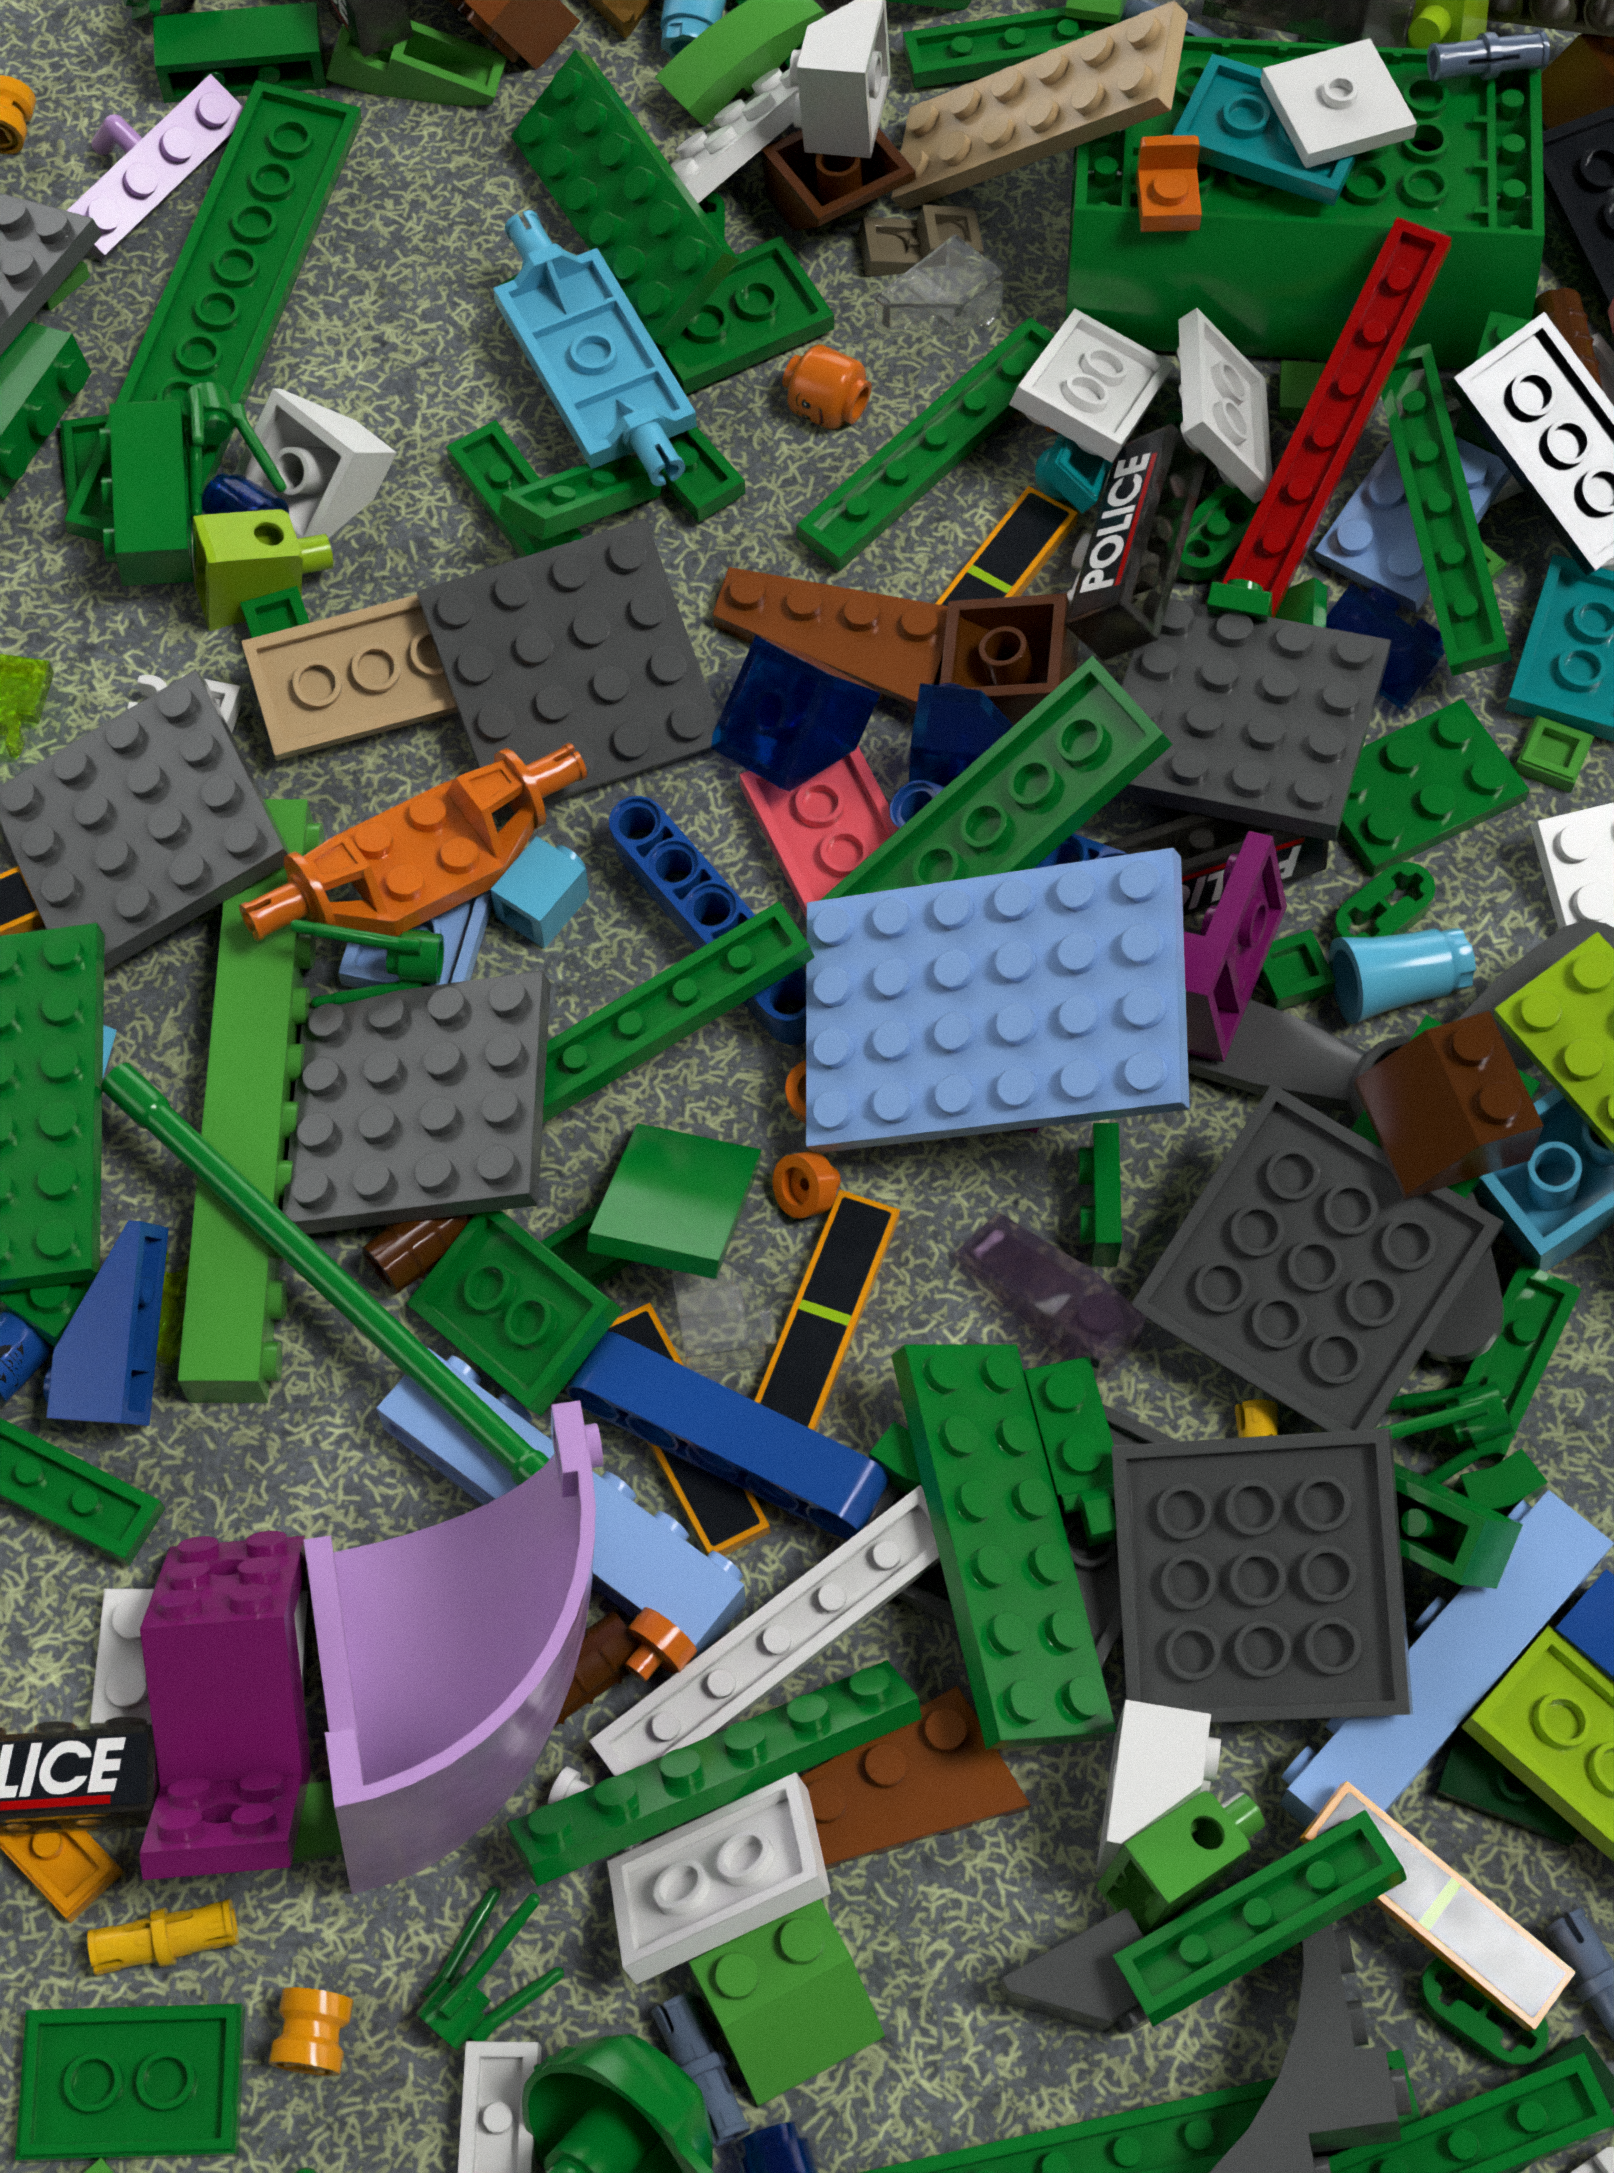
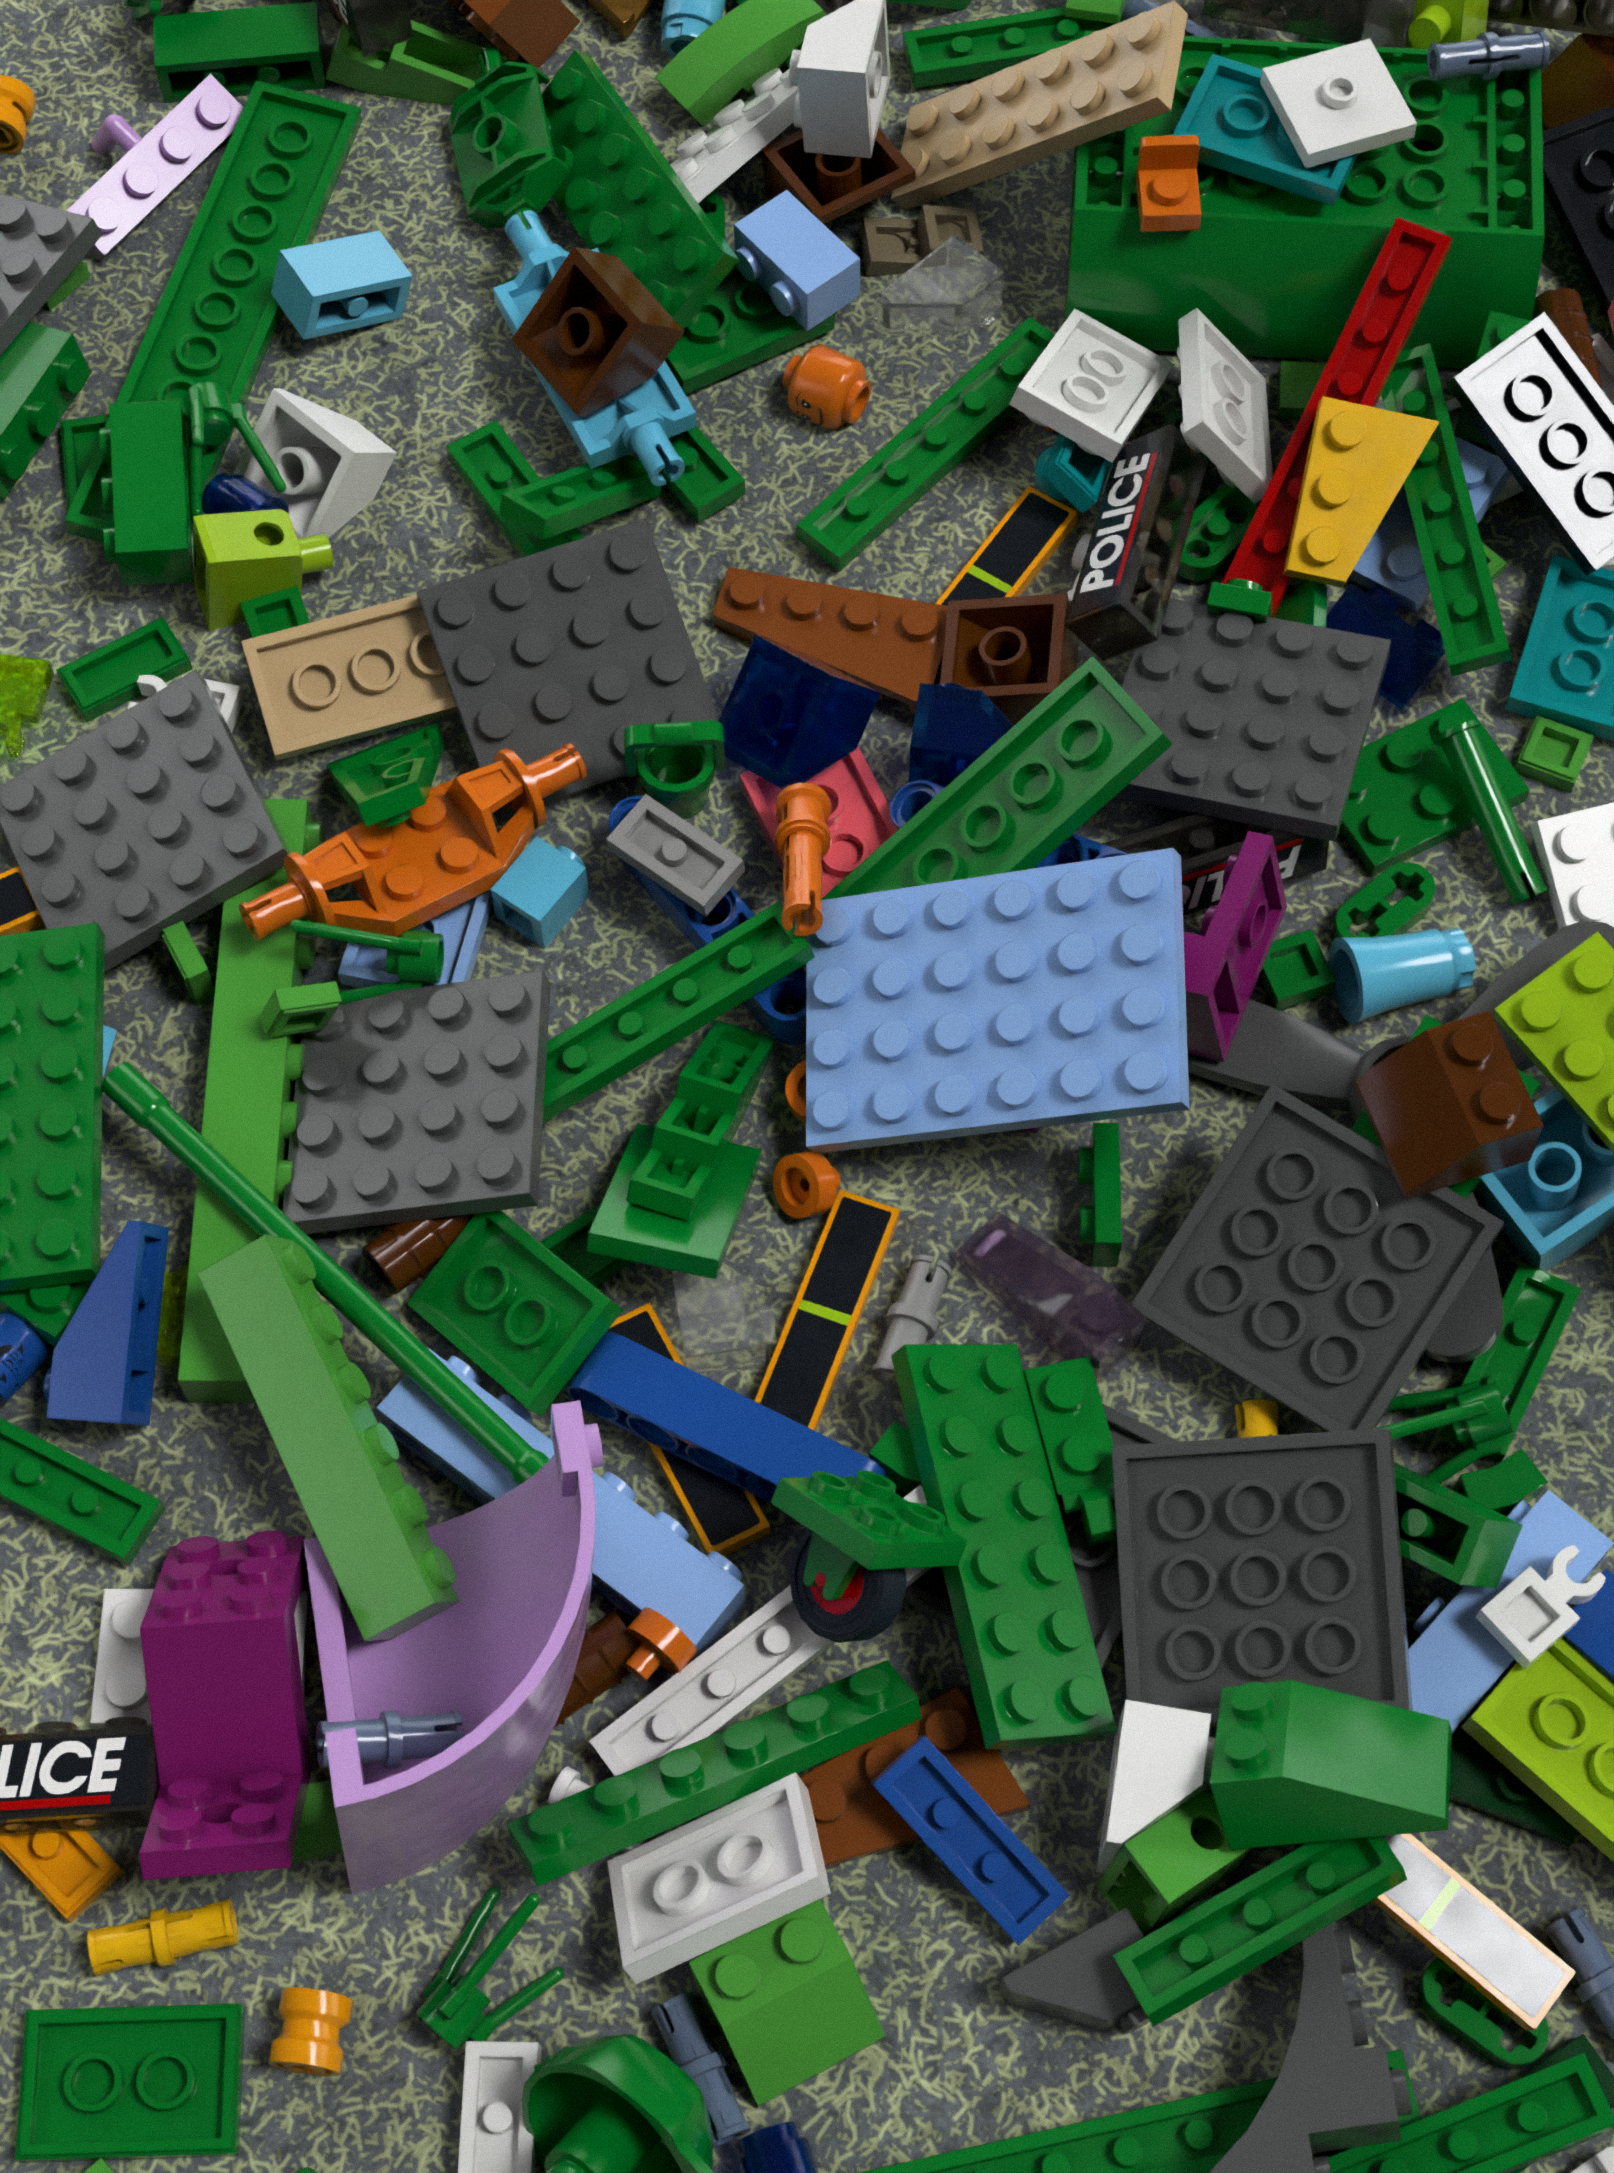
none -> green tile [56,617,193,723]
none -> bright green tile [162,920,215,1006]
none -> bright green brick [198,1234,460,1641]
none -> bright green tile [259,981,342,1037]
none -> medium azure brick [271,230,412,340]
none -> sand blue pin [316,1710,465,1769]
none -> green wing [325,721,445,828]
none -> green plate [448,46,570,229]
none -> reddish brown slope [511,247,685,417]
none -> light grey plate [606,794,745,917]
none -> green piece [624,720,726,819]
none -> green slope [626,1020,776,1221]
none -> light blue brick [734,190,860,331]
none -> green plate [771,1470,968,1643]
none -> orange pin [775,783,830,936]
none -> light grey pin [871,1254,952,1389]
none -> blue plate [871,1734,1070,1945]
none -> green slope [1210,1680,1452,1850]
none -> yellow wing [1283,396,1440,588]
none -> green pin [1432,719,1549,906]
none -> white plate [1475,1545,1606,1669]

